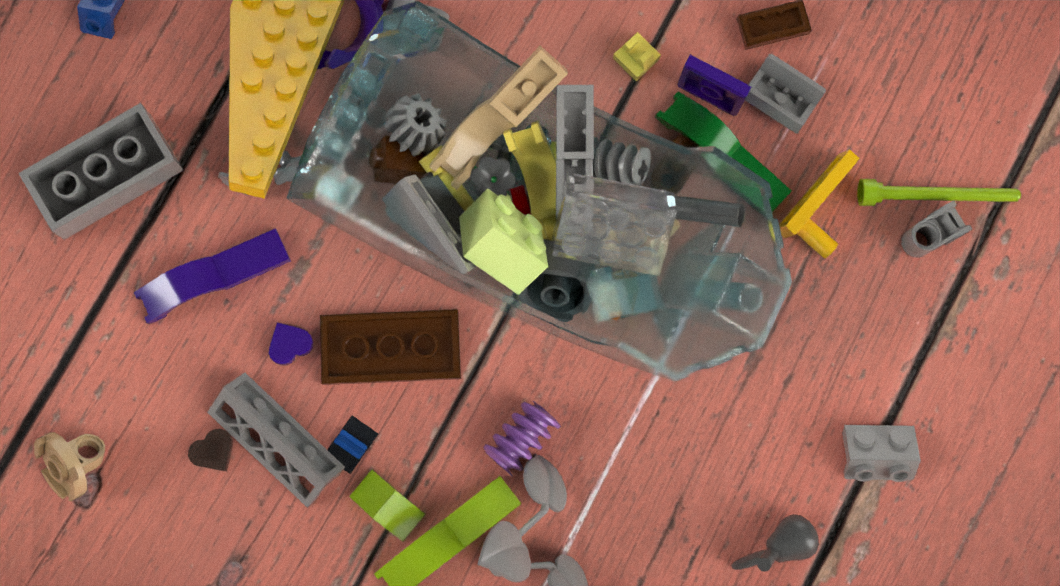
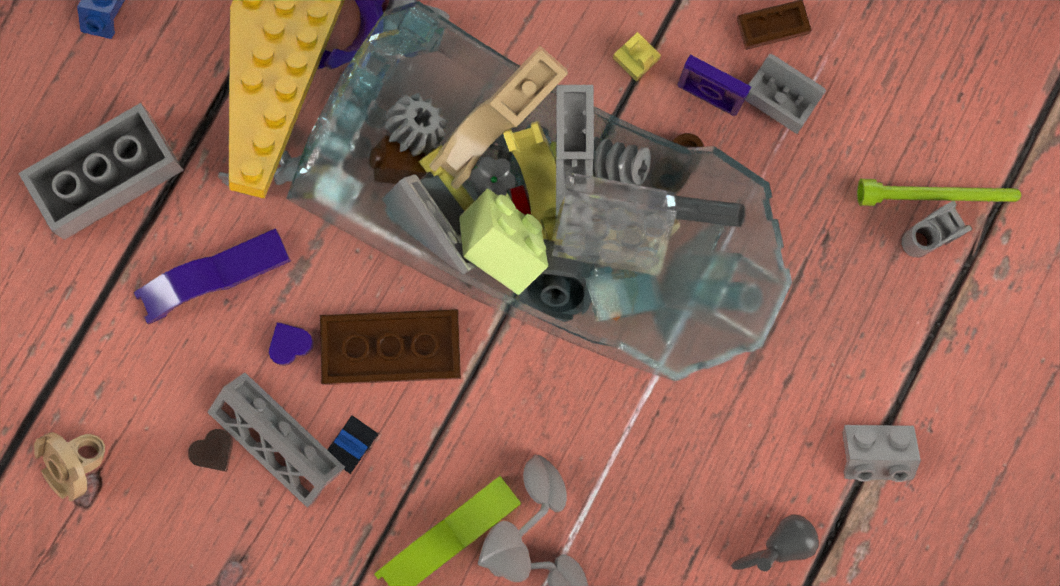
lime slope [349,470,426,541] -> none
medium lavender piece [483,401,561,477] -> none
green piece [655,91,792,218] -> none
yellow piece [775,149,860,259] -> none

